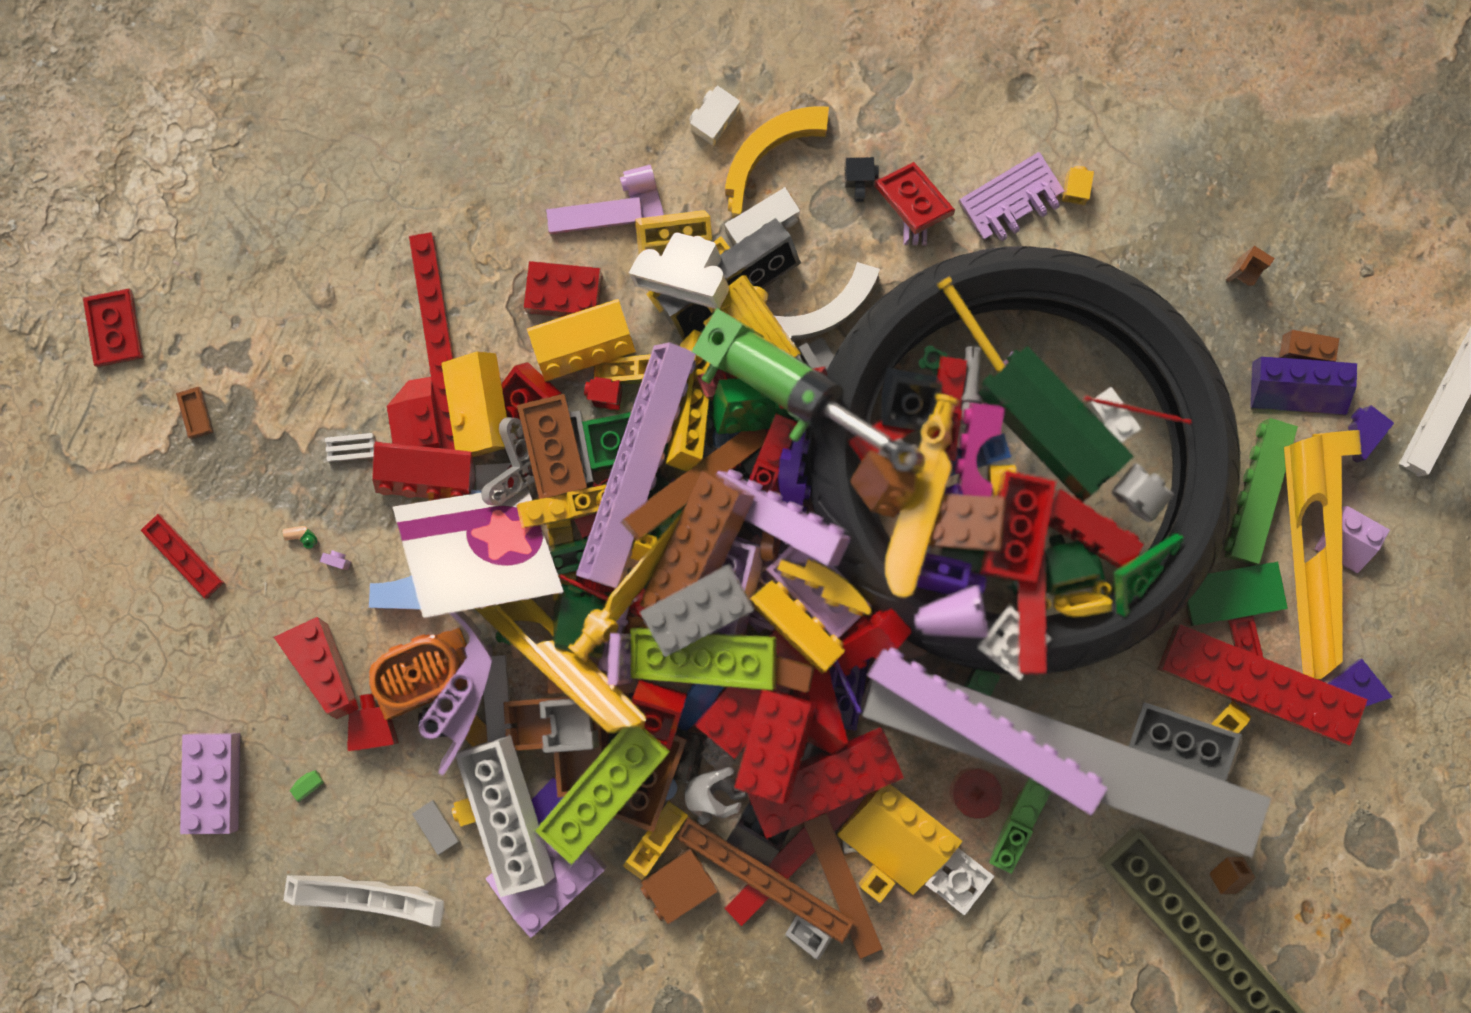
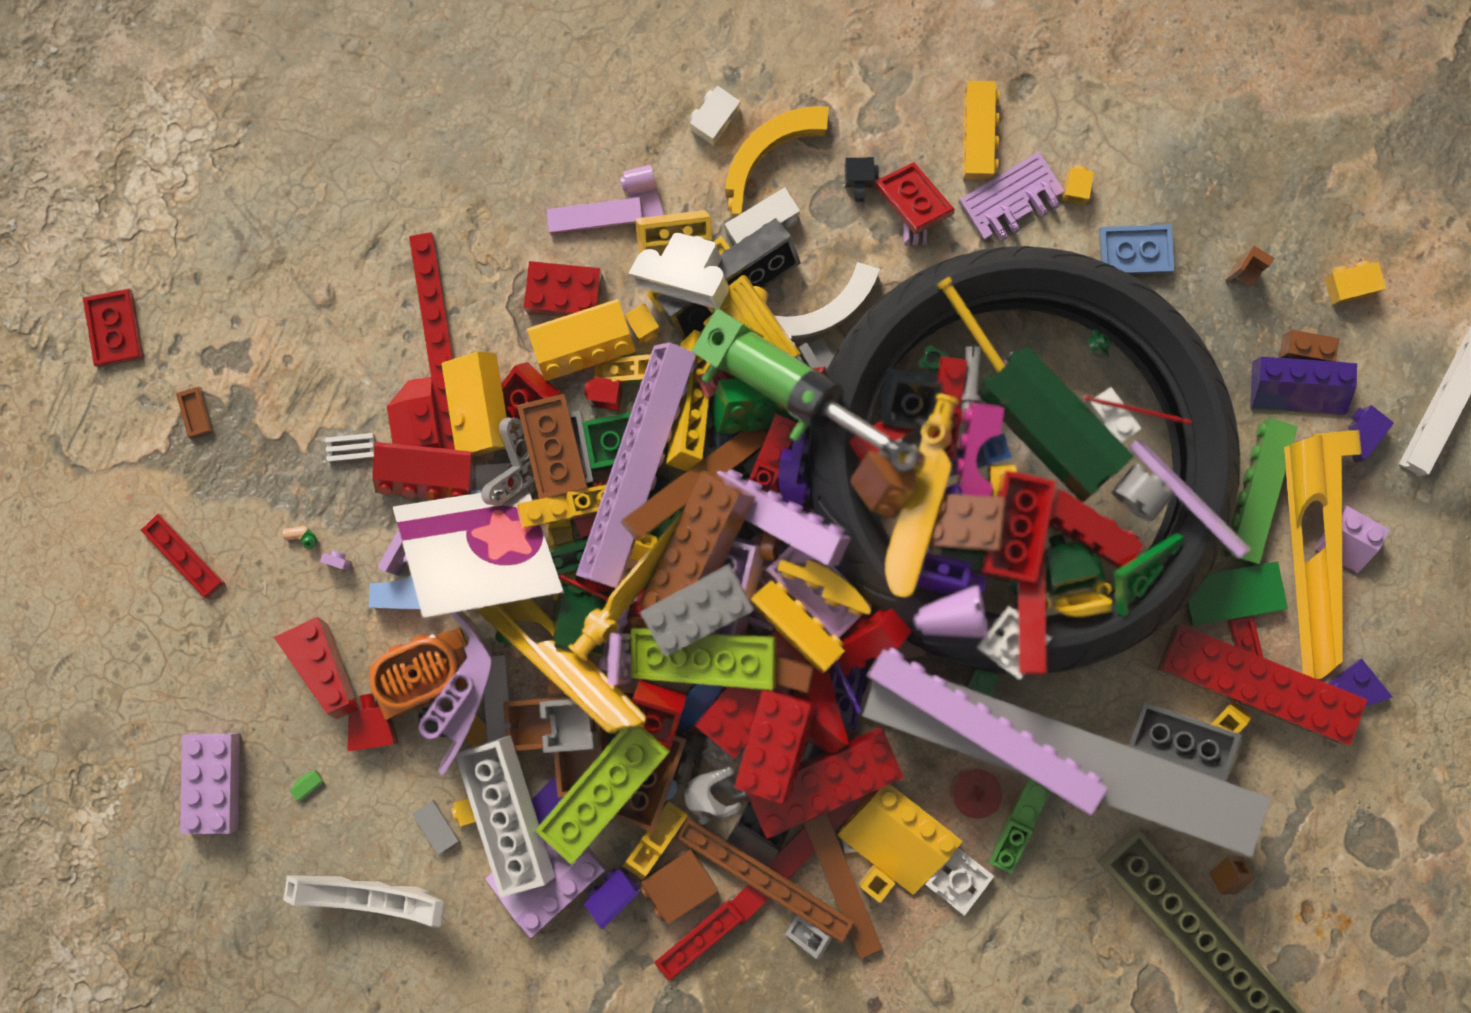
none -> lavender piece [378,529,408,576]
none -> dark purple slope [584,866,641,930]
none -> yellow brick [624,303,660,343]
none -> red tile [654,899,744,982]
none -> yellow brick [963,81,1000,181]
none -> dark green plate [1088,330,1110,357]
none -> medium blue plate [1099,224,1175,275]
none -> lavender tile [1129,440,1251,558]
none -> yellow brick [1324,260,1387,305]

